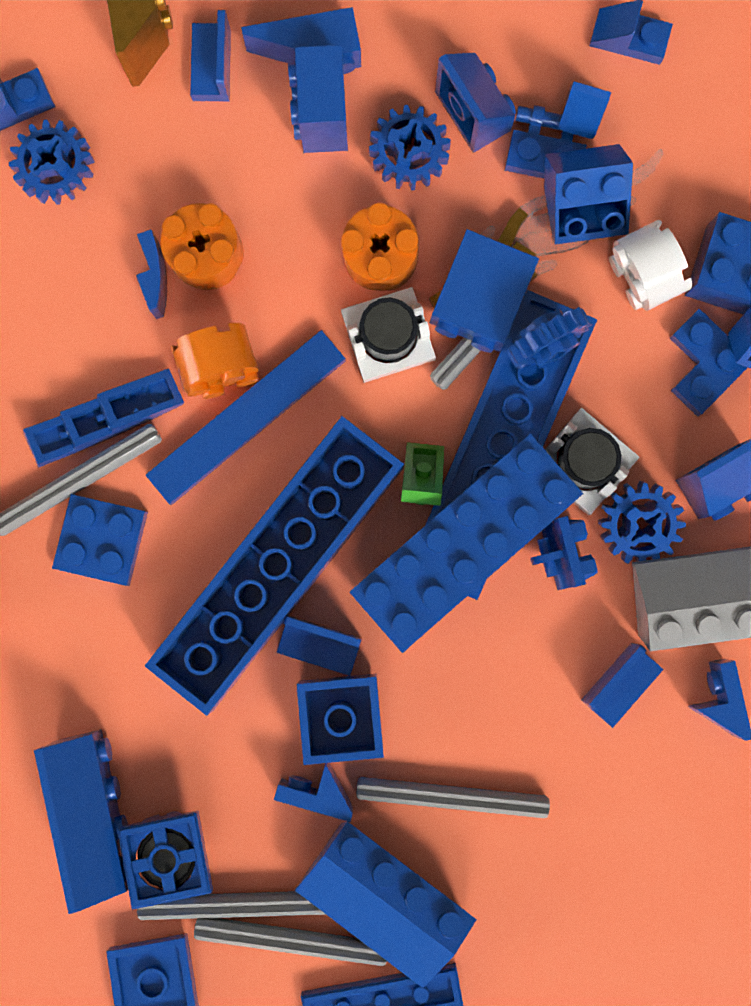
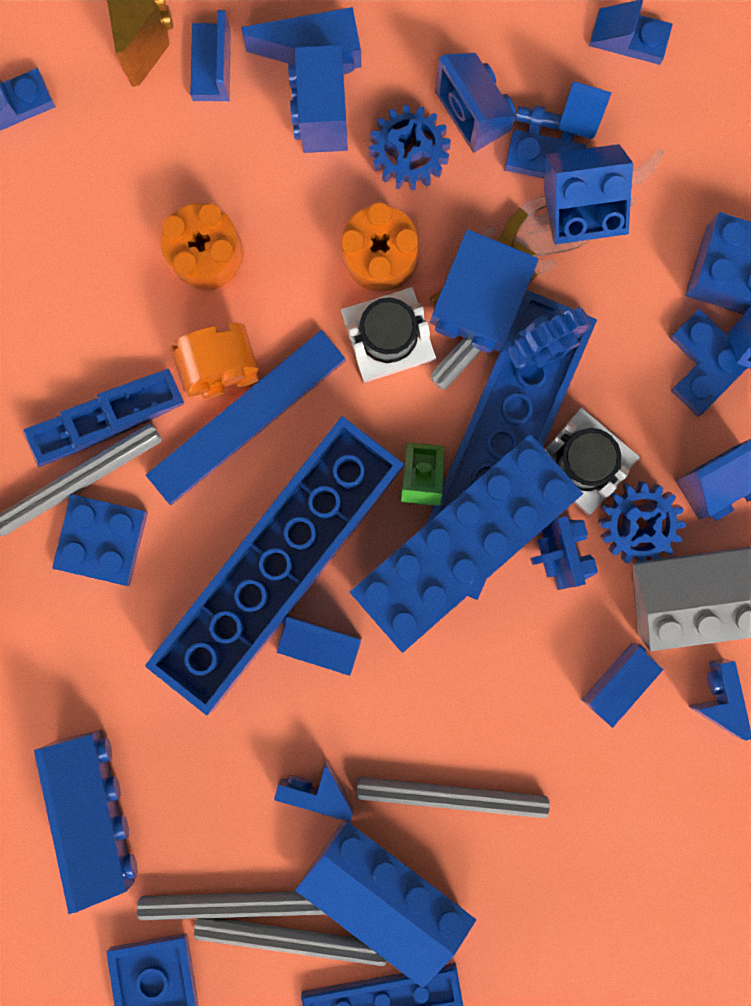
blue gear [9,119,95,205] -> none
blue piece [117,810,213,910] -> none
blue slope [136,229,167,319] -> none
blue brick [296,673,384,765] -> none
white brick [609,220,692,311] -> none

